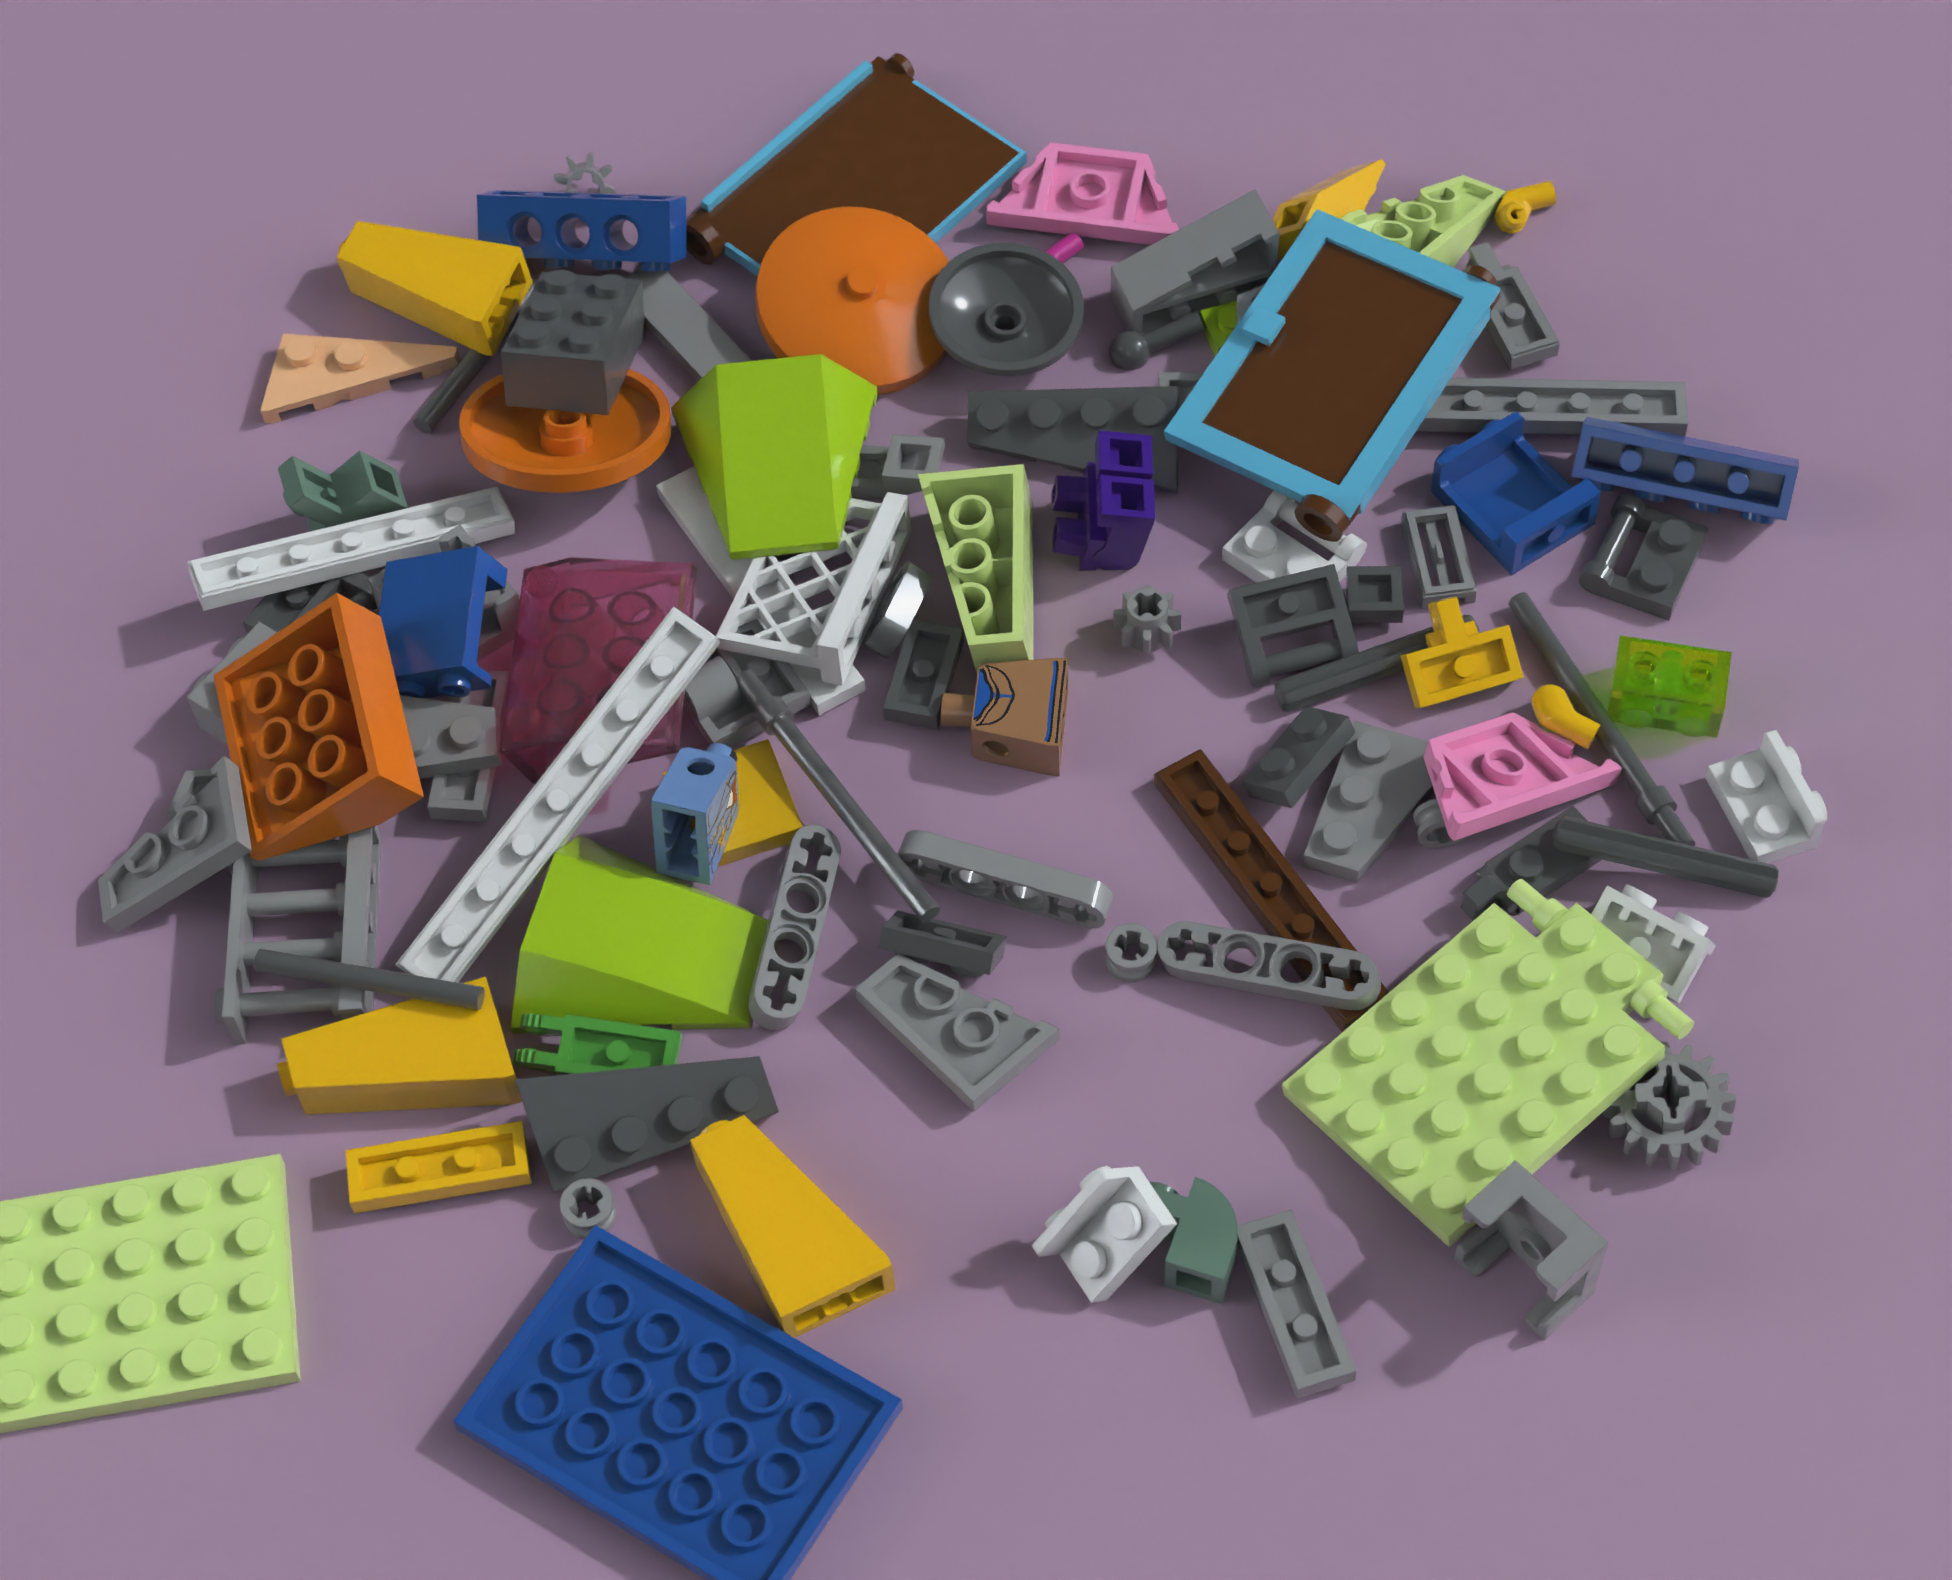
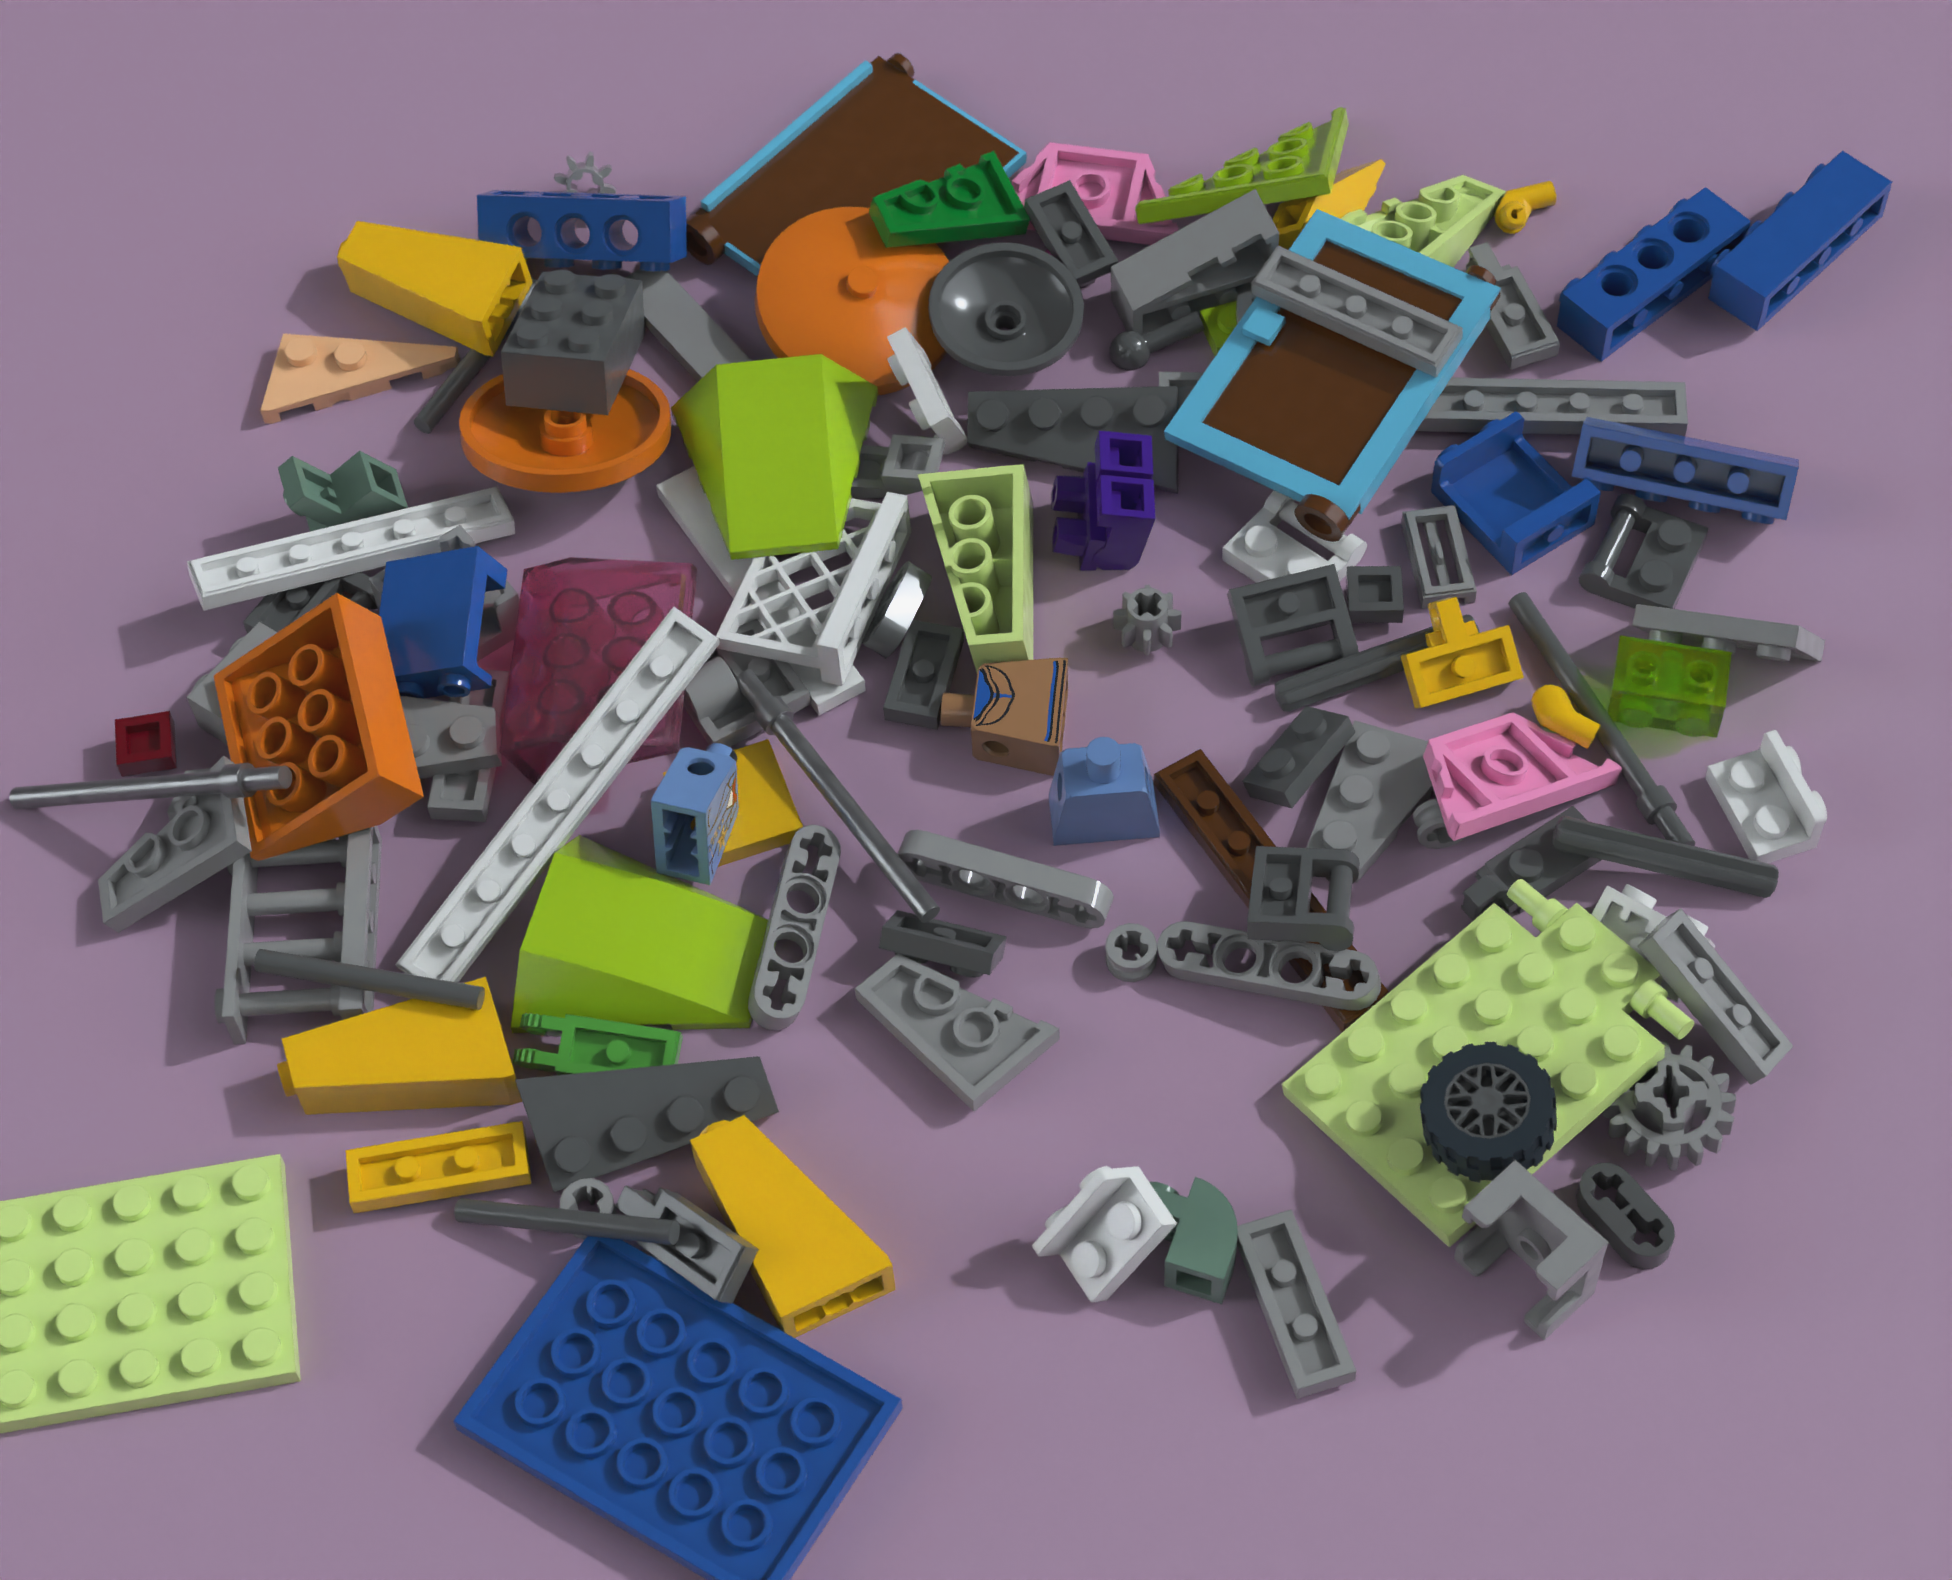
none -> flat silver bar [9,763,292,809]
none -> dark red plate [115,711,177,777]
none -> dark grey bar [454,1198,680,1245]
none -> dark grey hinge [615,1185,759,1304]
none -> green wing [869,151,1030,248]
none -> white plate [887,327,967,455]
none -> dark grey hinge [1024,180,1118,288]
none -> medium blue torso [1049,737,1160,846]
none -> lime tile [1135,107,1349,224]
none -> dark grey plate [1247,846,1360,952]
none -> light grey tile [1251,245,1463,377]
none -> black wheel [1420,1042,1557,1183]
none -> blue brick [1557,187,1751,362]
none -> dark grey beam [1576,1163,1675,1269]
none -> light grey wing [1632,604,1825,662]
none -> light grey plate [1637,908,1793,1085]
none -> blue brick [1708,150,1892,331]

